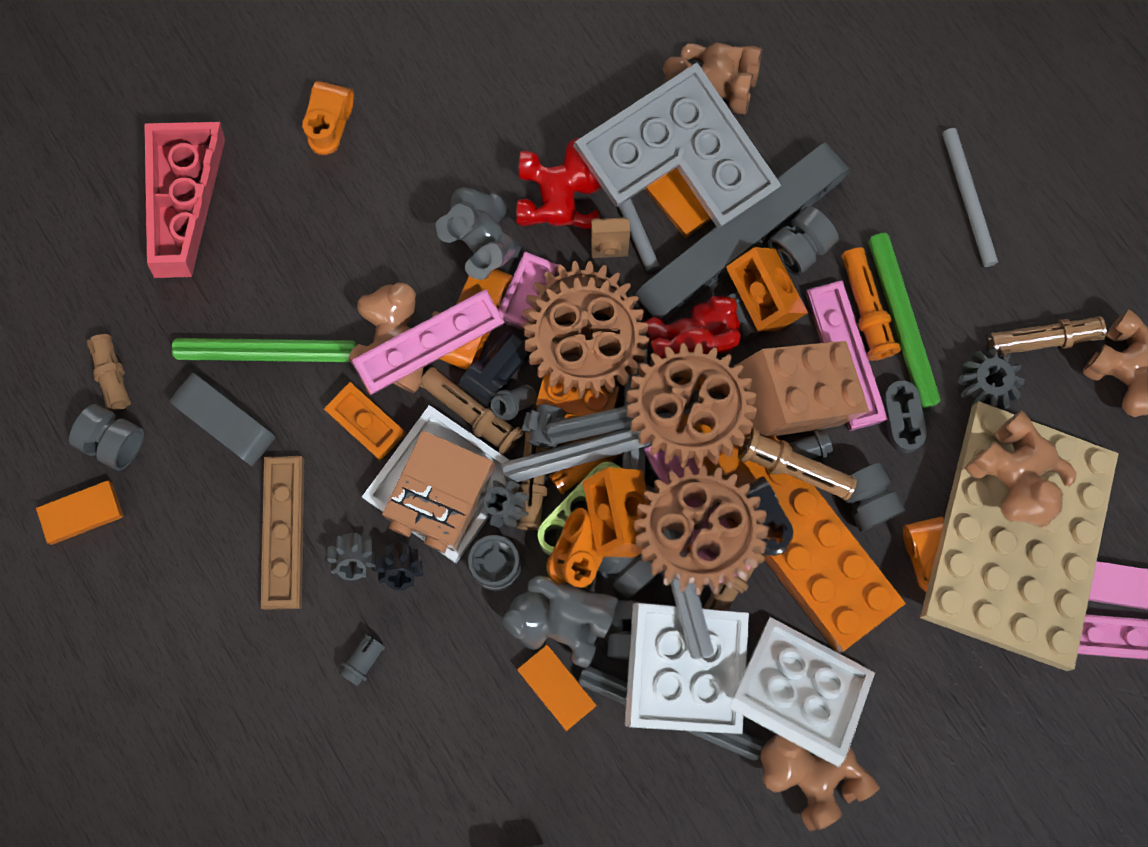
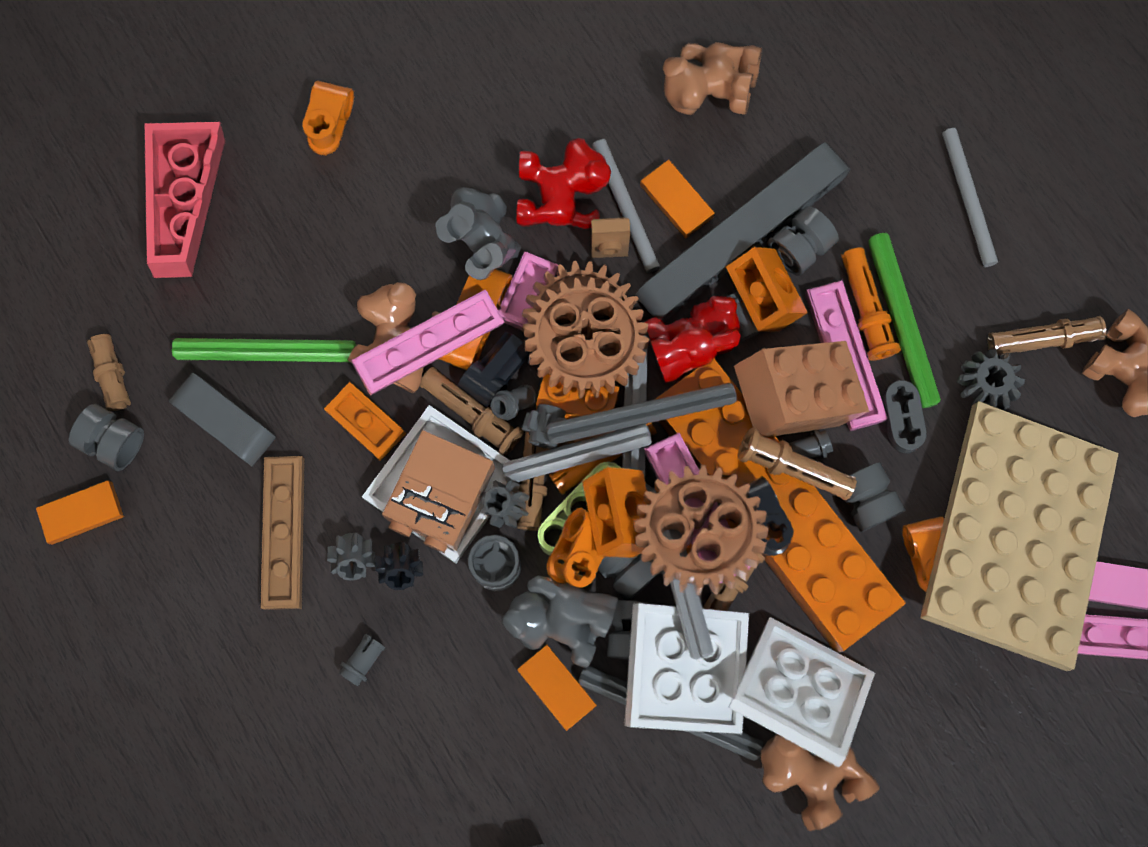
light grey plate [573,63,781,229] -> none
nougat gear [627,343,757,468] -> none
nougat animal [964,410,1077,527] -> none

